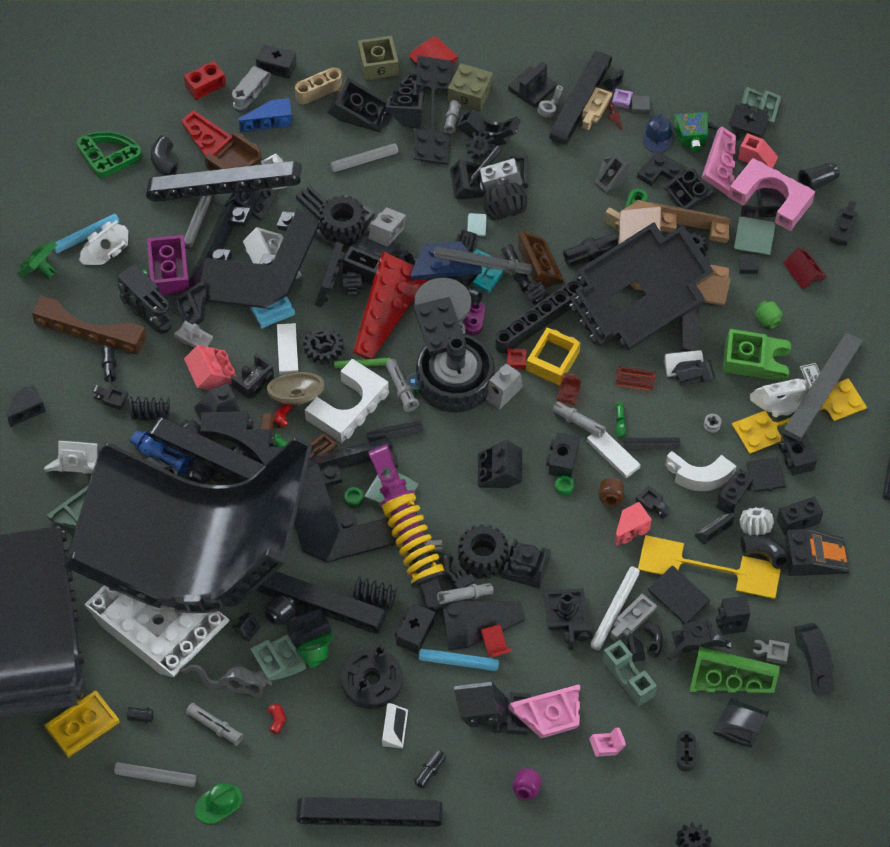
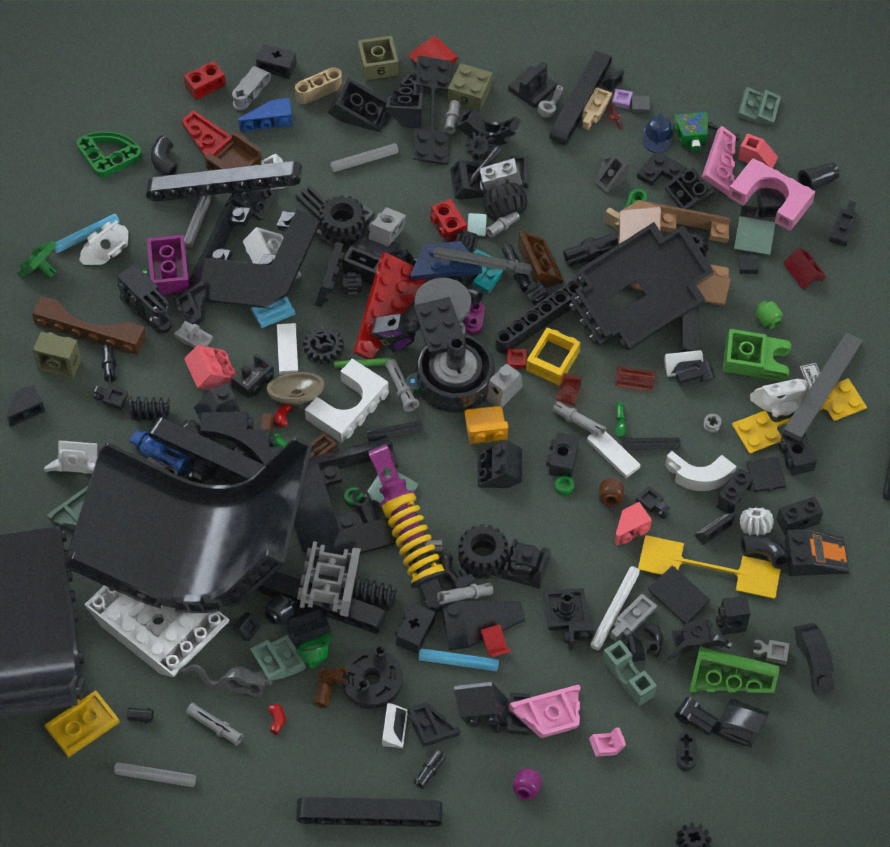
green piece [195,783,243,824] -> none
black brick [729,103,771,137] -> none
none -> olive brick [33,332,81,379]
none -> light grey fence [297,541,361,617]
none -> reddish brown bar [313,666,349,708]
none -> black piece [352,489,380,524]
none -> black torso [371,314,420,352]
none -> black wing [407,702,461,747]
none -> red brick [430,199,467,242]
none -> light orange bracket [465,406,508,444]
none -> light grey pin [485,212,520,238]
none -> black piece [674,697,719,735]

